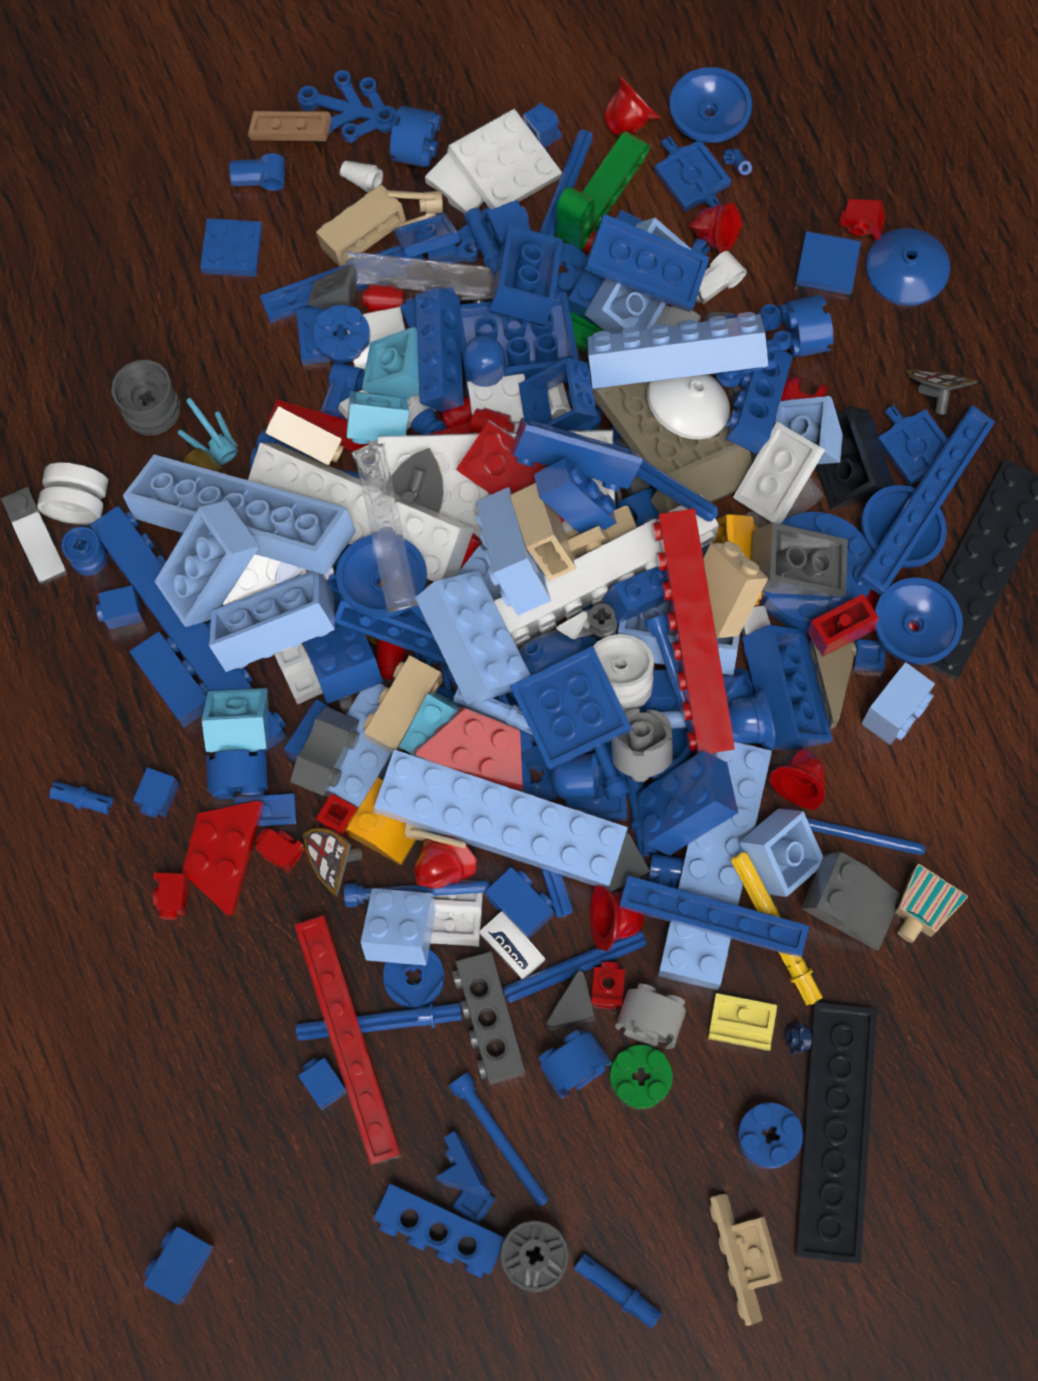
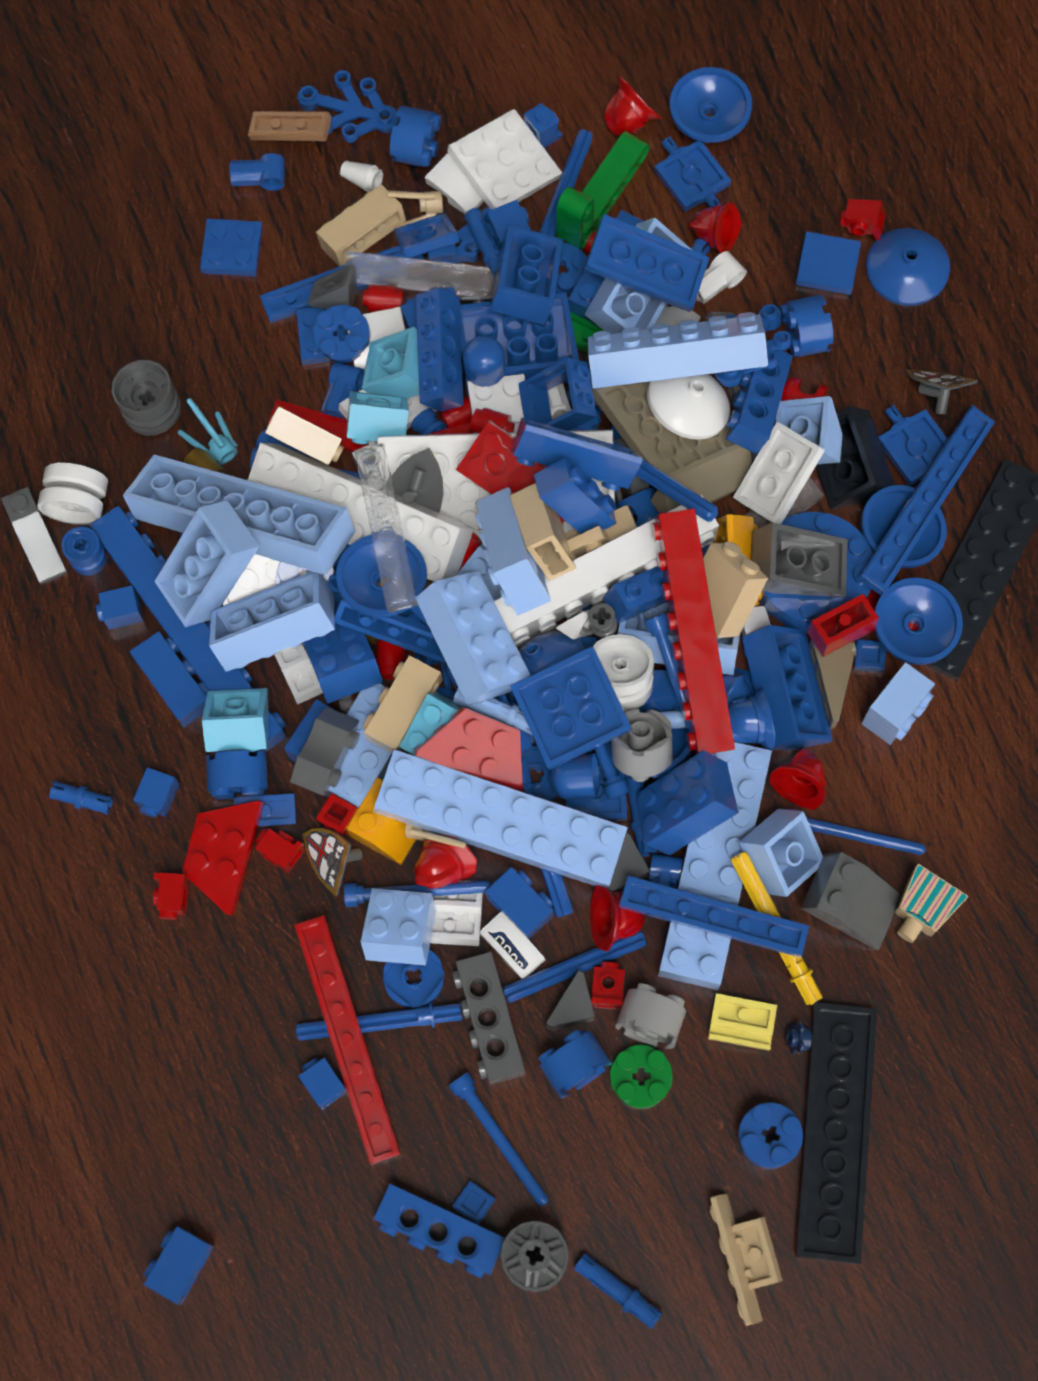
blue slope [436,1131,491,1196] -> none
blue arm [723,148,752,175] -> none

